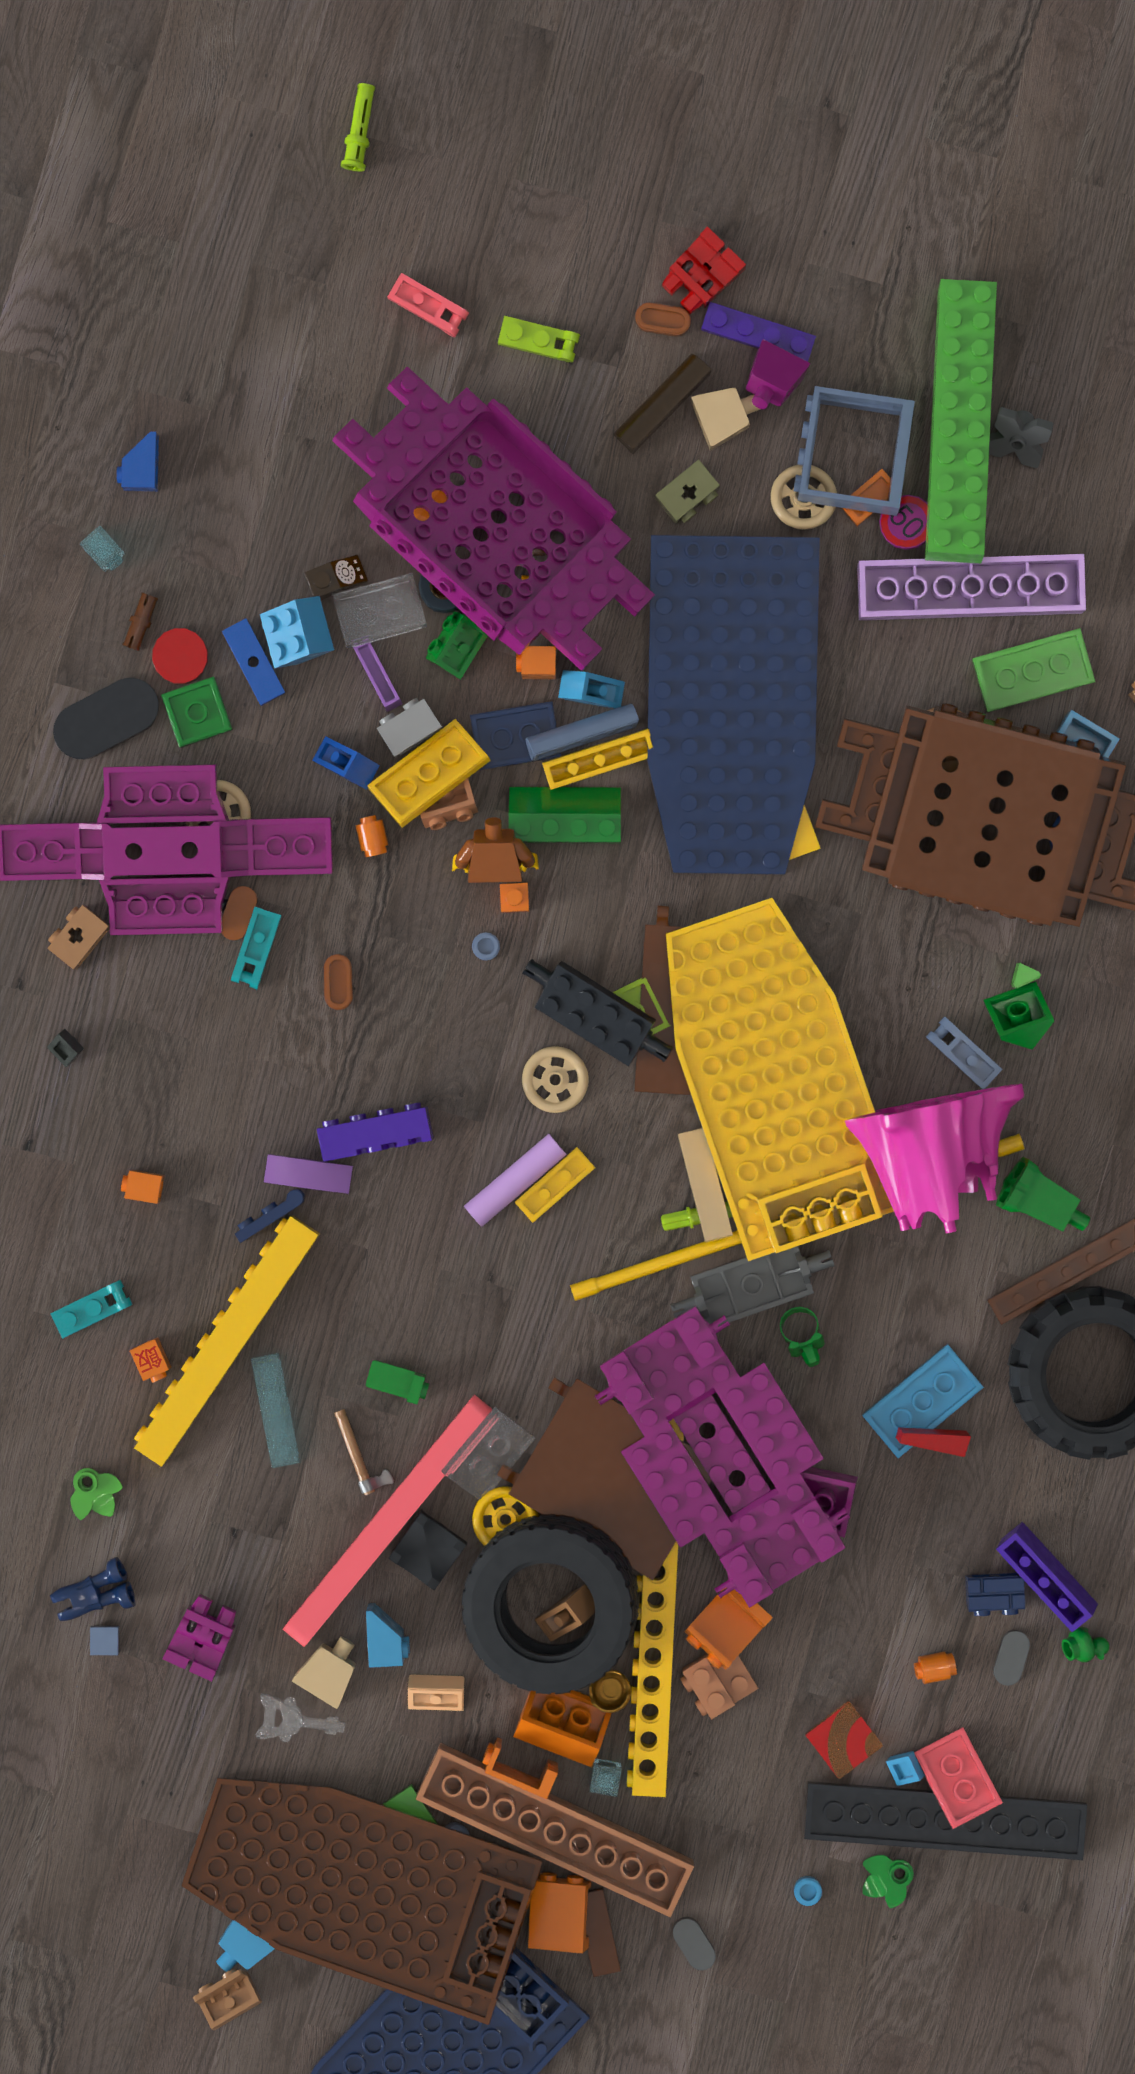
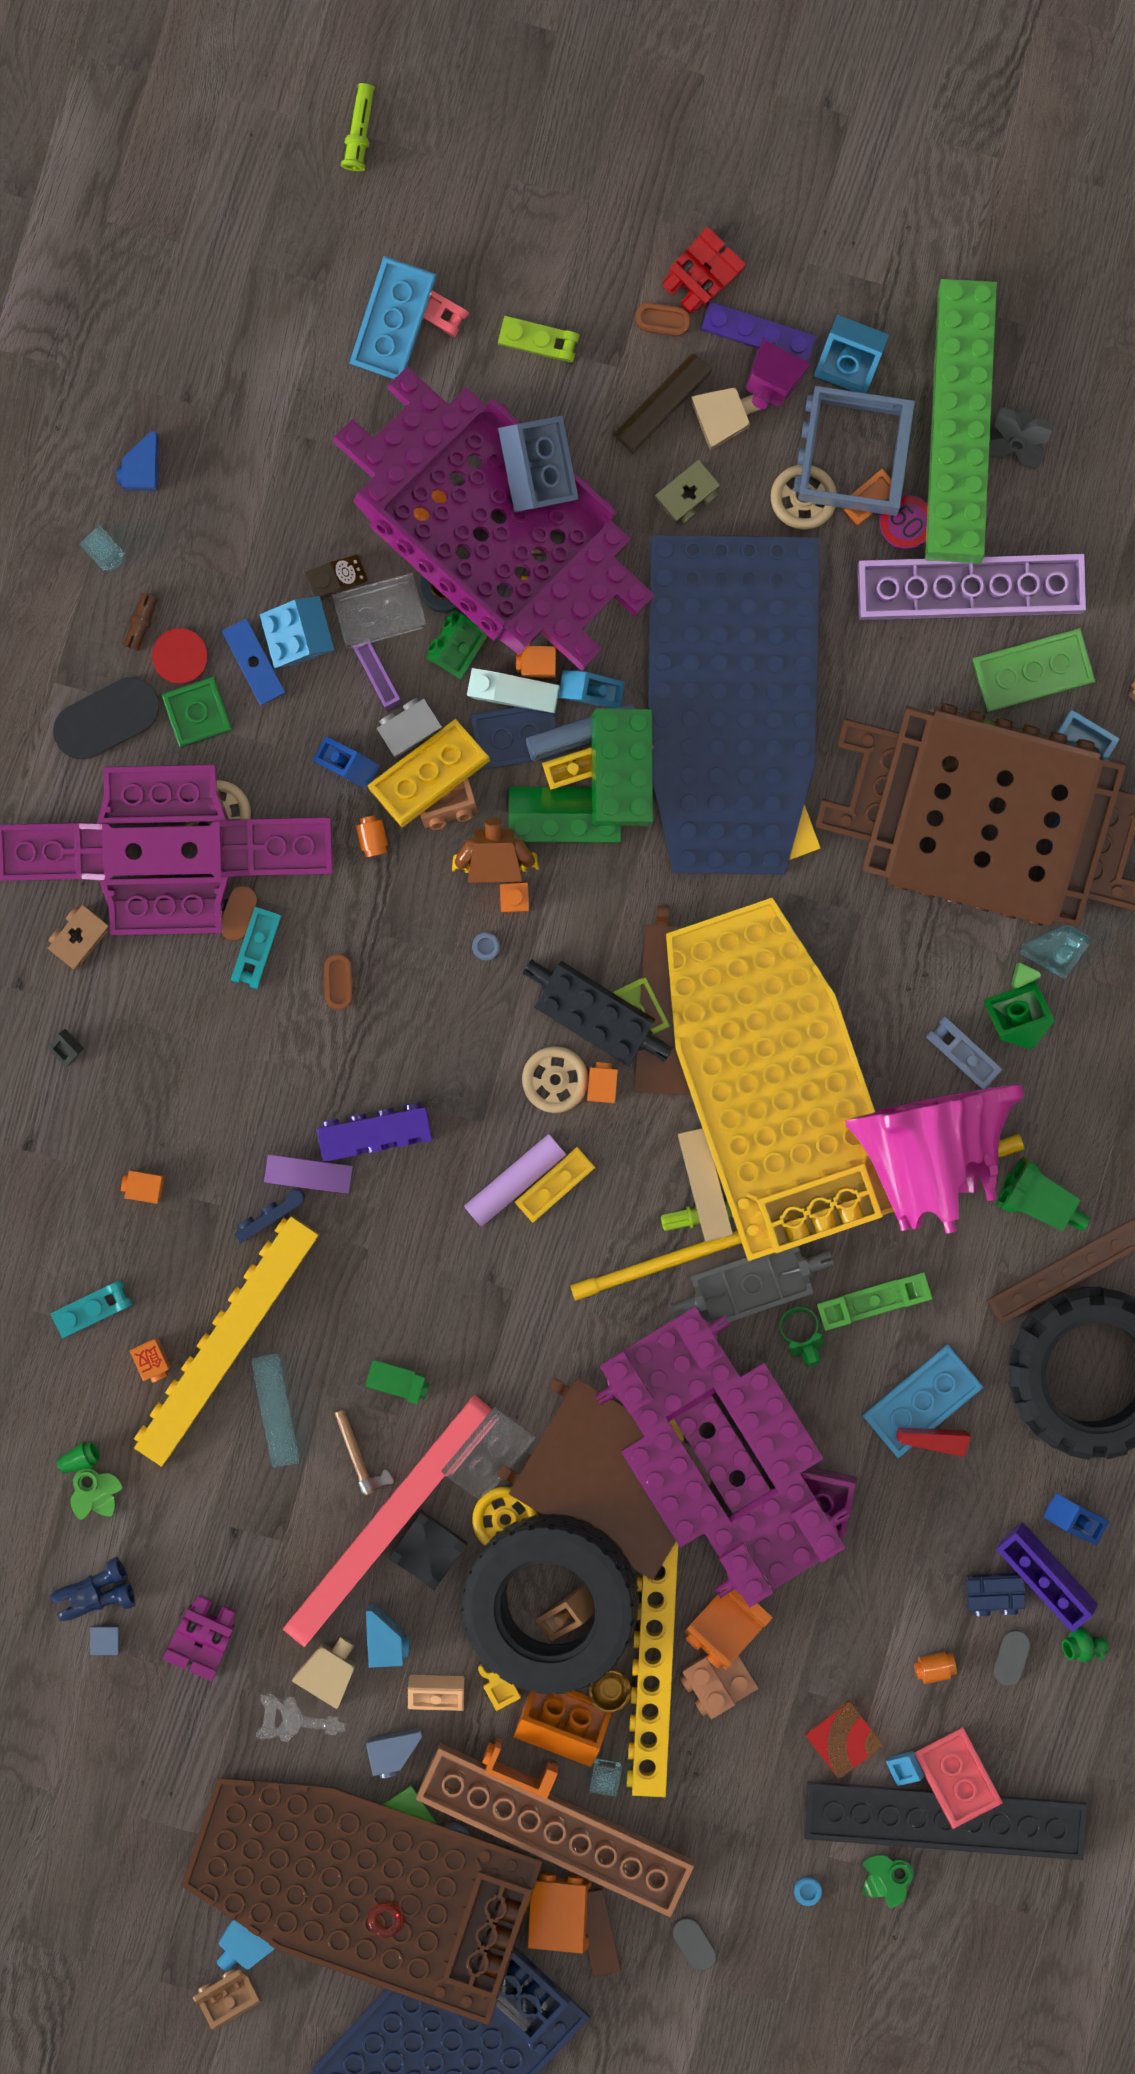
none -> green cone [57,1441,100,1474]
none -> dark azure tile [349,256,438,379]
none -> sand blue slope [366,1727,423,1778]
none -> clear red piece [367,1902,402,1938]
none -> light aqua slope [467,668,560,713]
none -> yellow plate [478,1664,521,1711]
none -> sand blue slope [498,416,579,512]
none -> orange brick [587,1062,618,1103]
none -> green brick [591,709,653,826]
none -> dark azure slope [814,315,889,394]
none -> bright green slope [817,1272,932,1331]
none -> clear light blue wing [1019,924,1092,979]
none -> blue slope [1043,1493,1110,1546]

